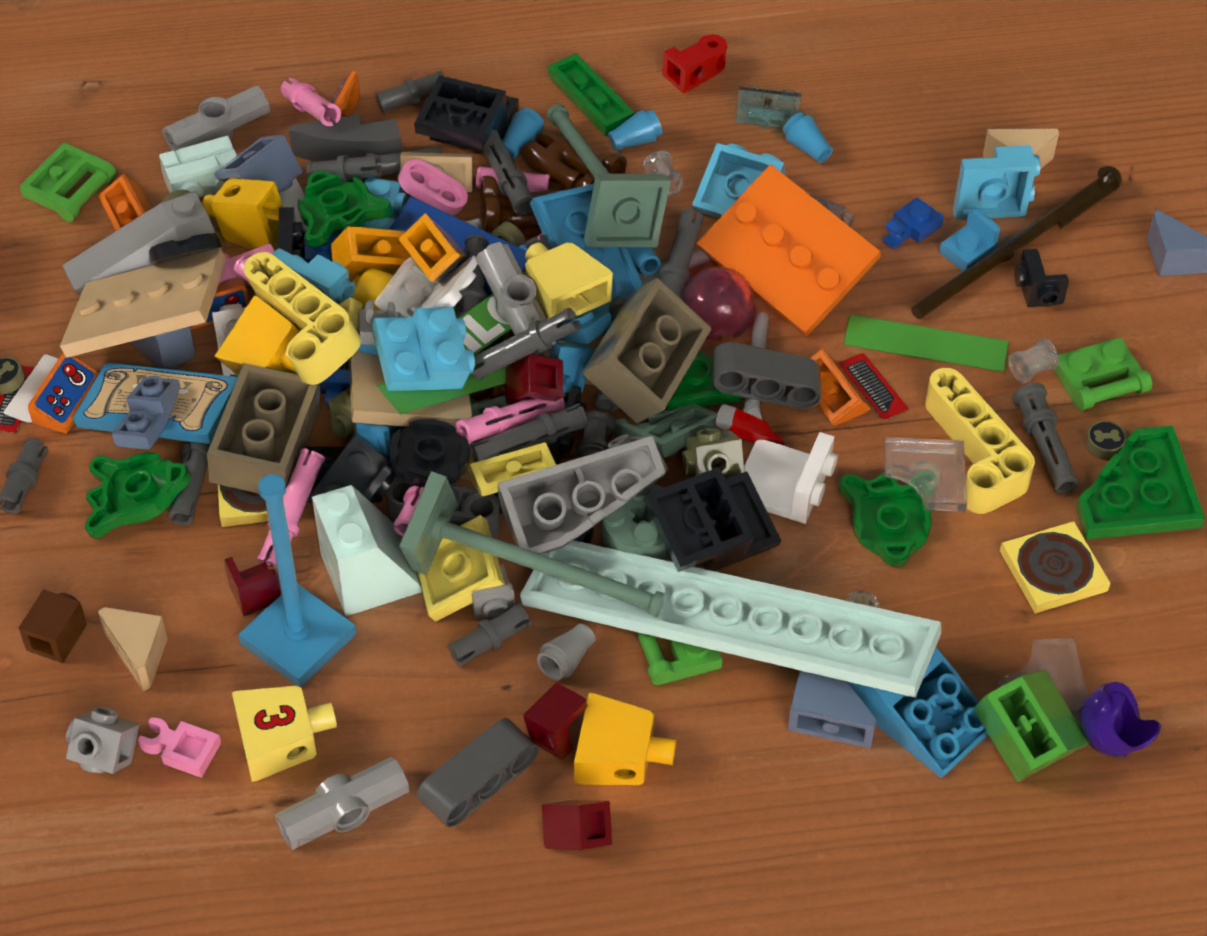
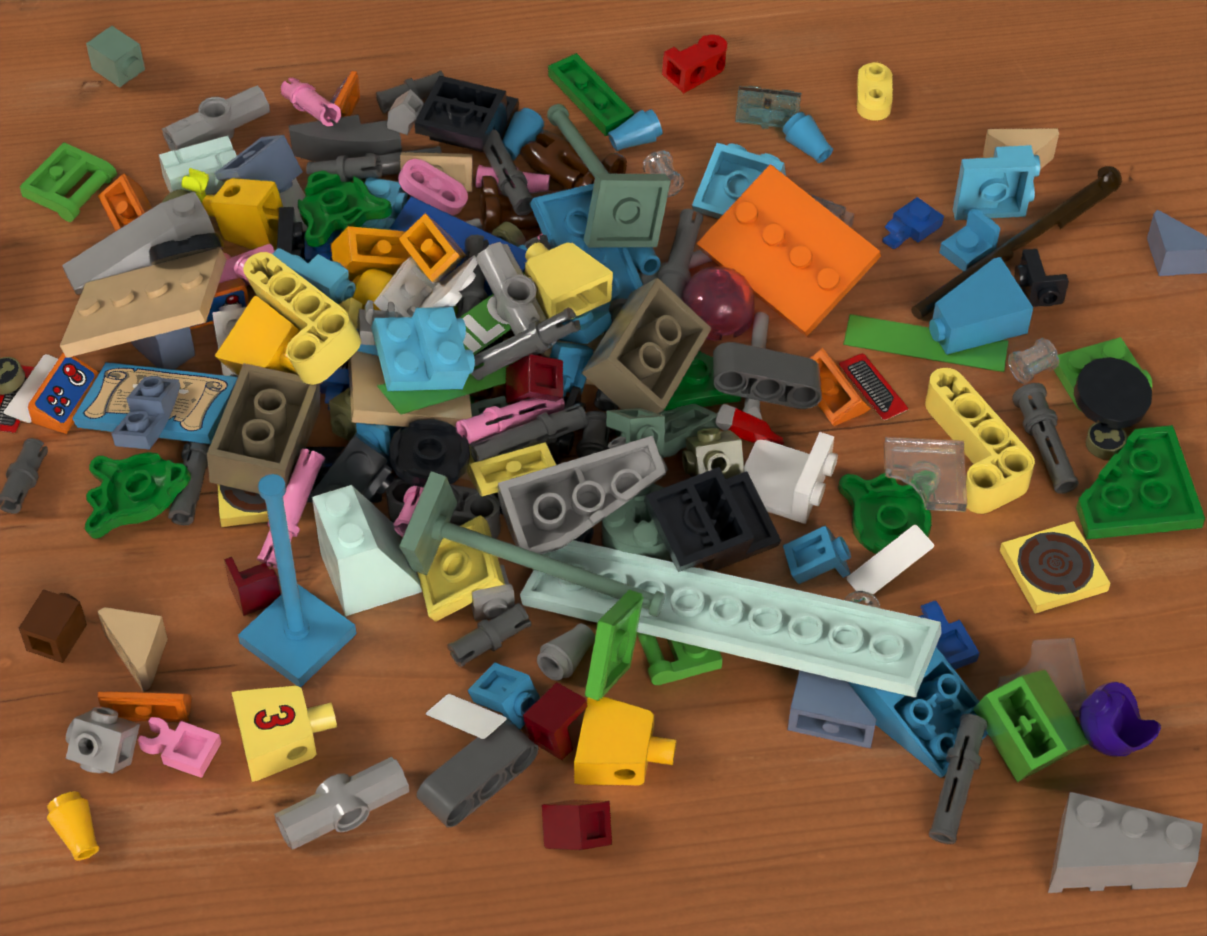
none -> yellow cone [47,791,99,861]
none -> sand green brick [86,26,145,88]
none -> orange slope [97,691,192,722]
none -> neon yellow hand [182,168,209,203]
none -> light grey piece [387,89,425,135]
none -> white sticker [426,694,507,739]
none -> dark azure bracket [467,663,540,729]
none -> bright green plate [585,590,644,701]
none -> sand green bracket [606,408,665,456]
none -> dark azure bracket [783,525,851,584]
none -> white sticker [846,525,934,600]
none -> light yellow plate [857,62,893,121]
none -> blue plate [918,600,980,670]
none -> dark azure slope [929,257,1033,355]
none -> dark grey pin [929,714,987,844]
none -> light grey wedge [1048,792,1203,893]
none -> black tile [1074,357,1152,429]

